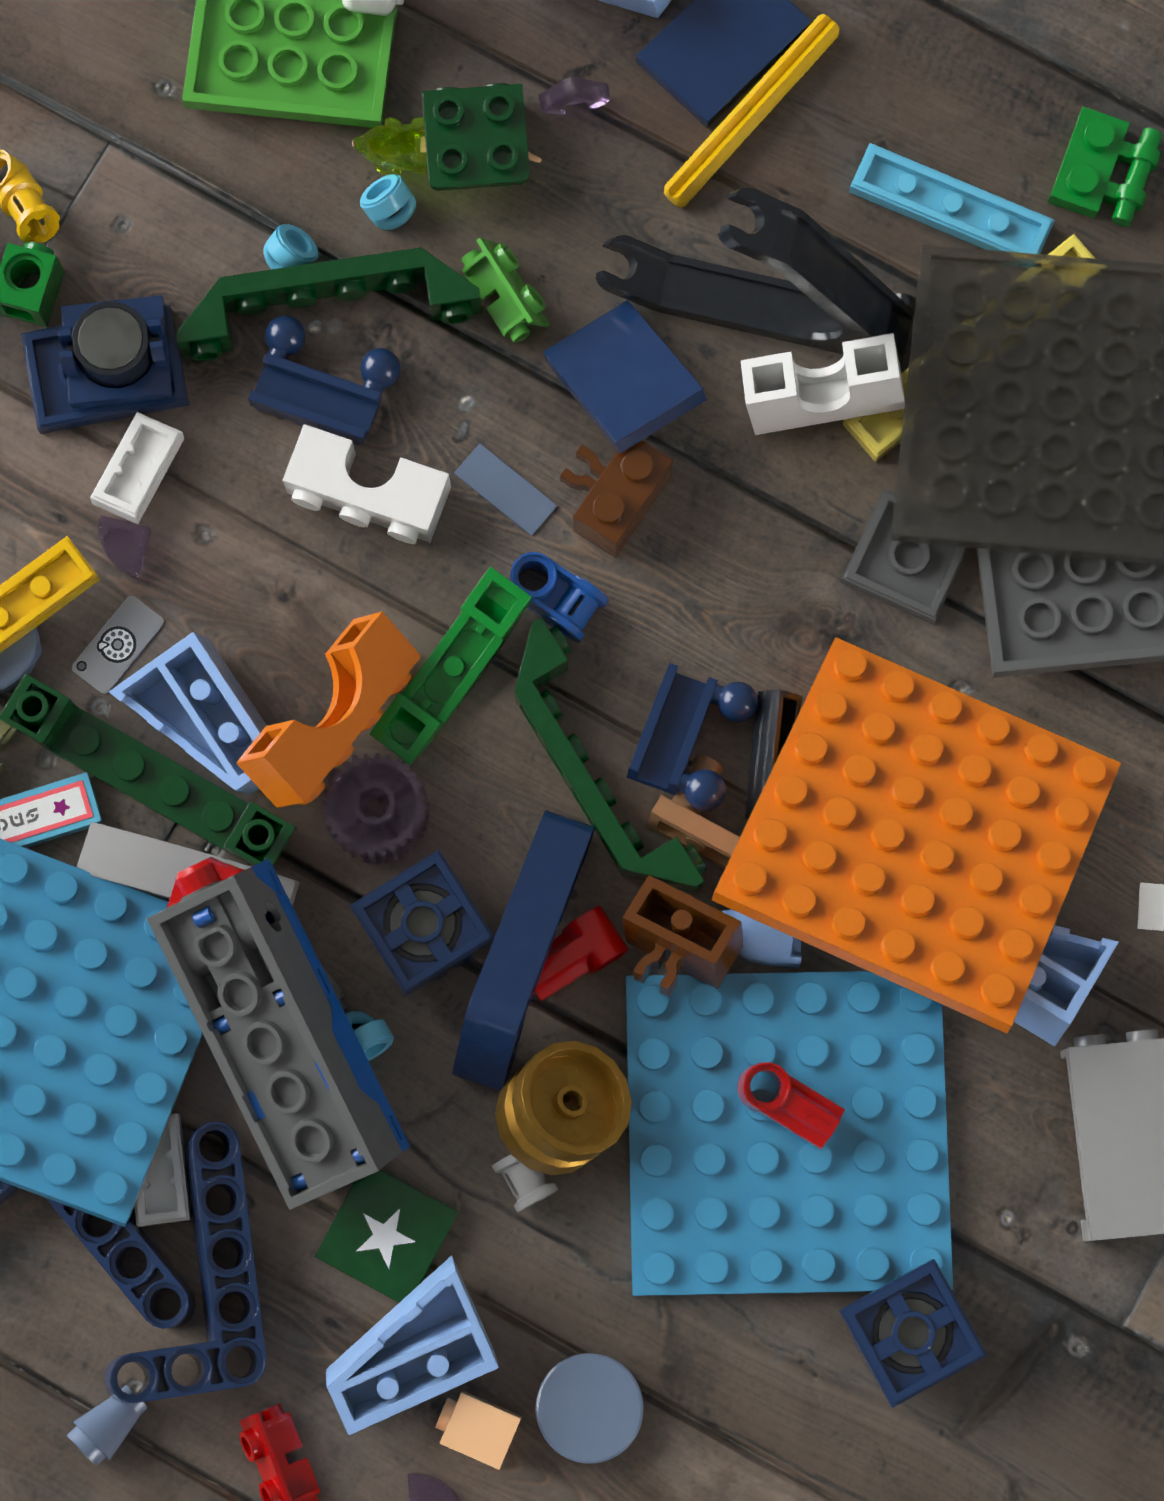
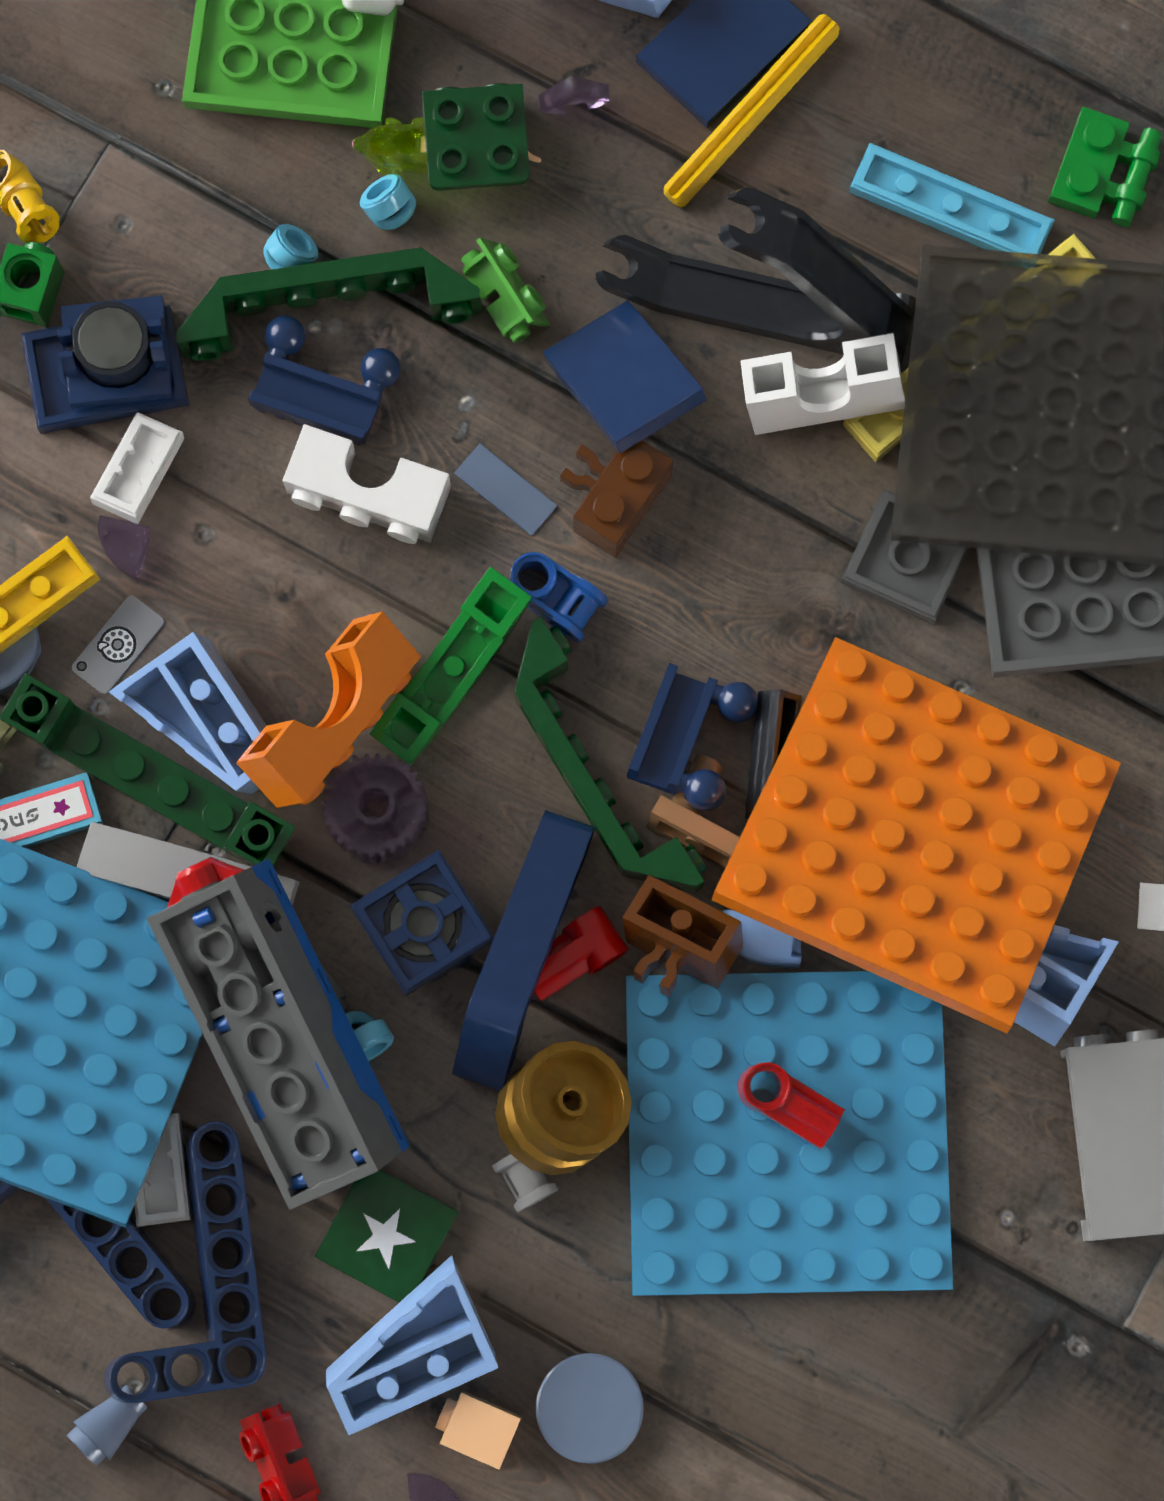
dark blue piece [839,1259,987,1408] -> none

